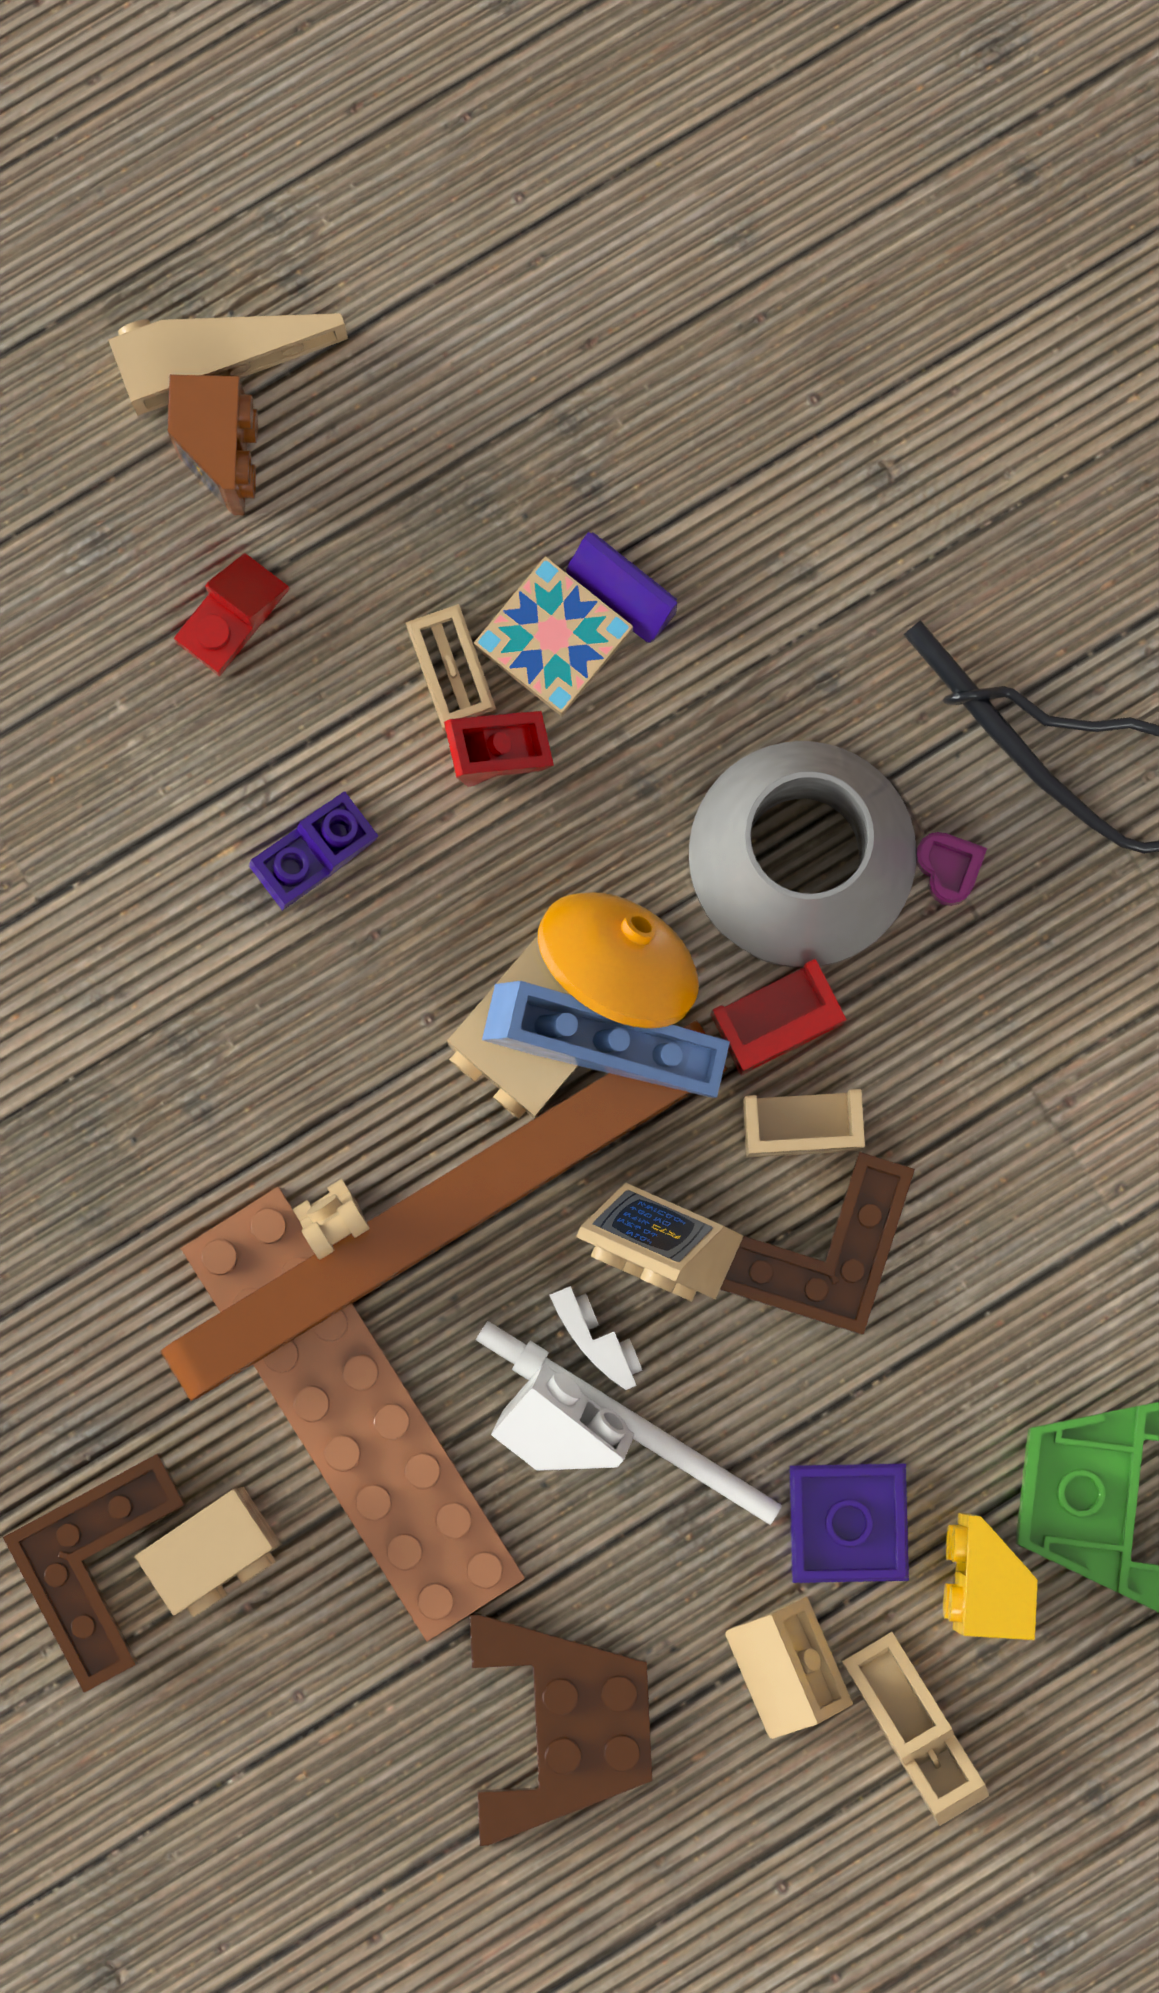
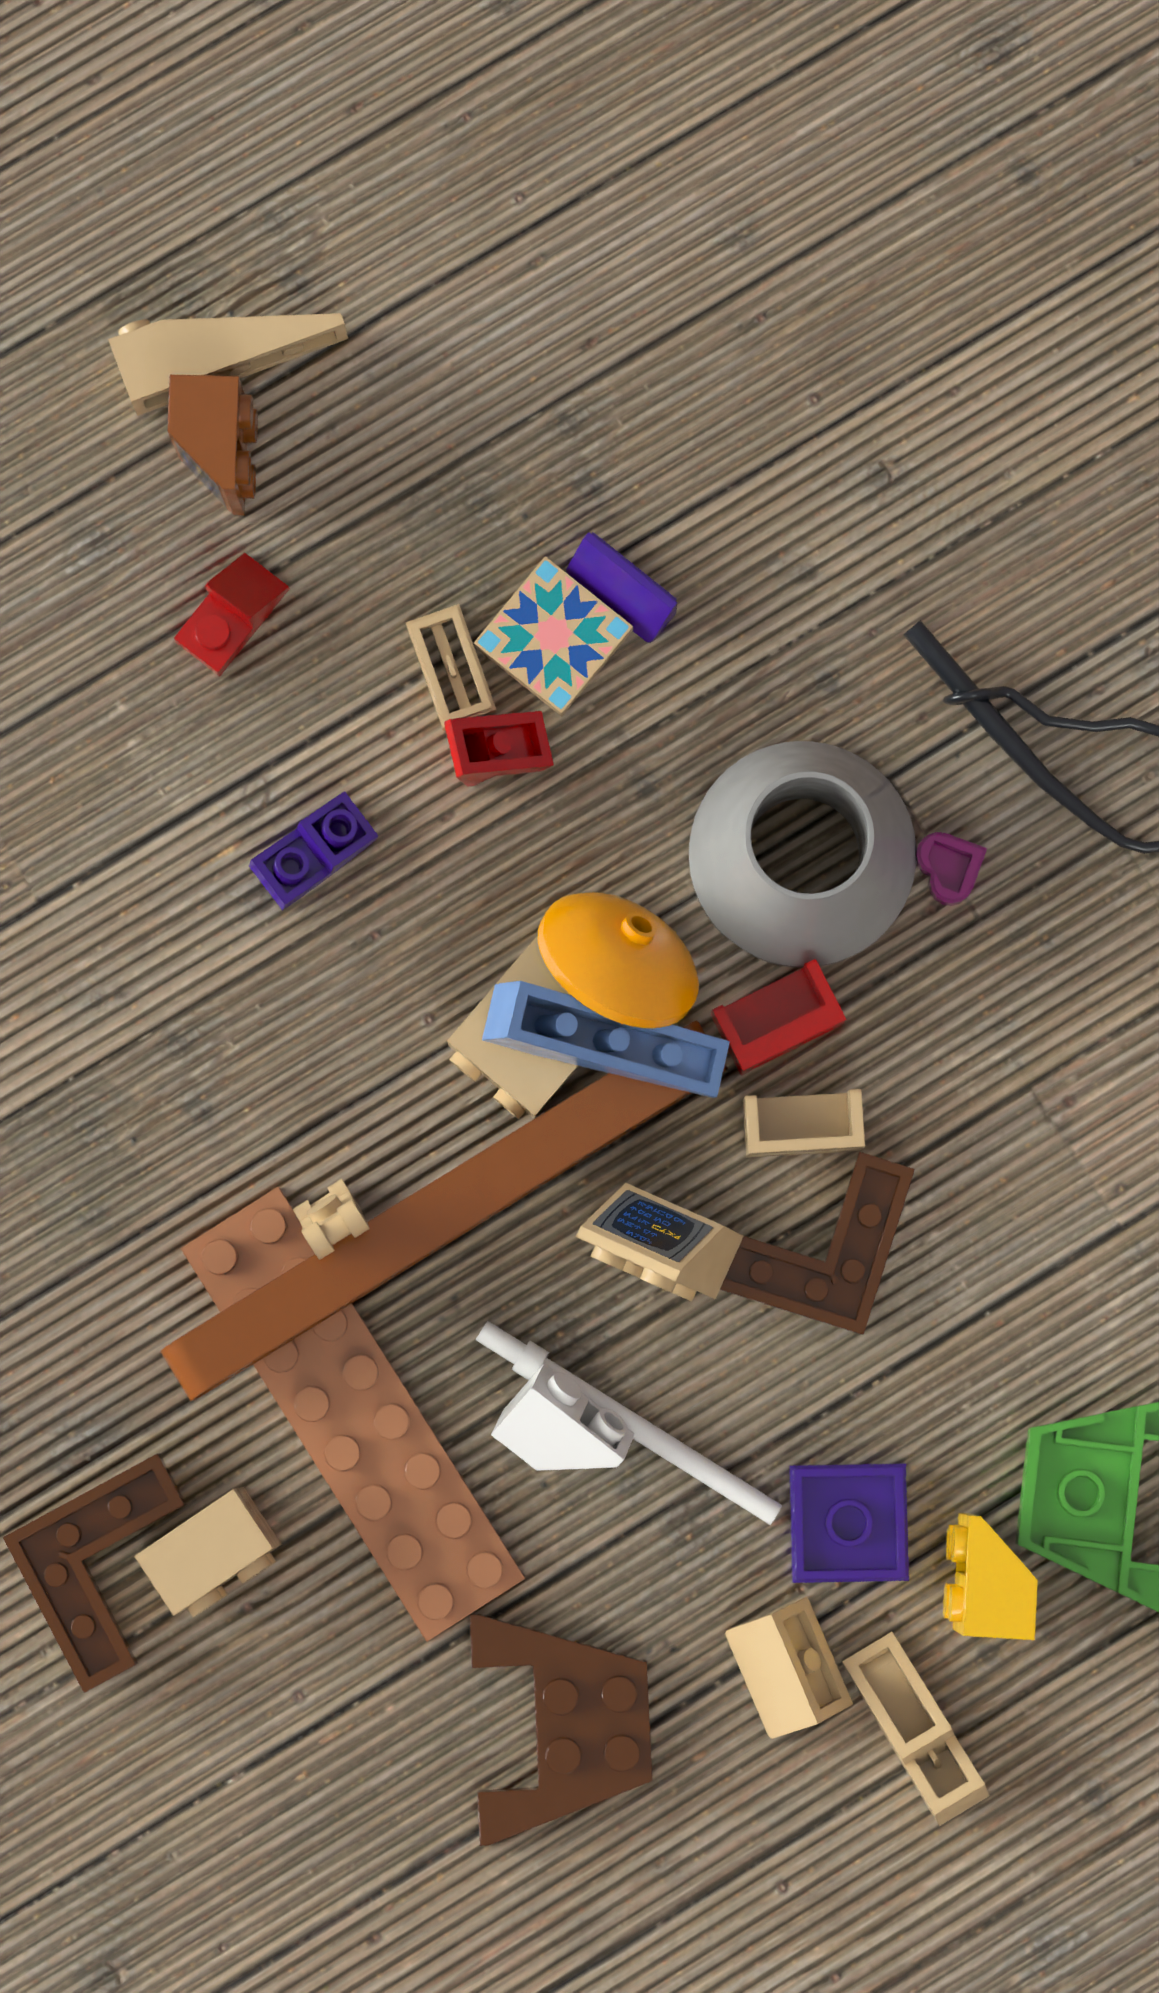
white slope [549,1286,643,1390] -> none

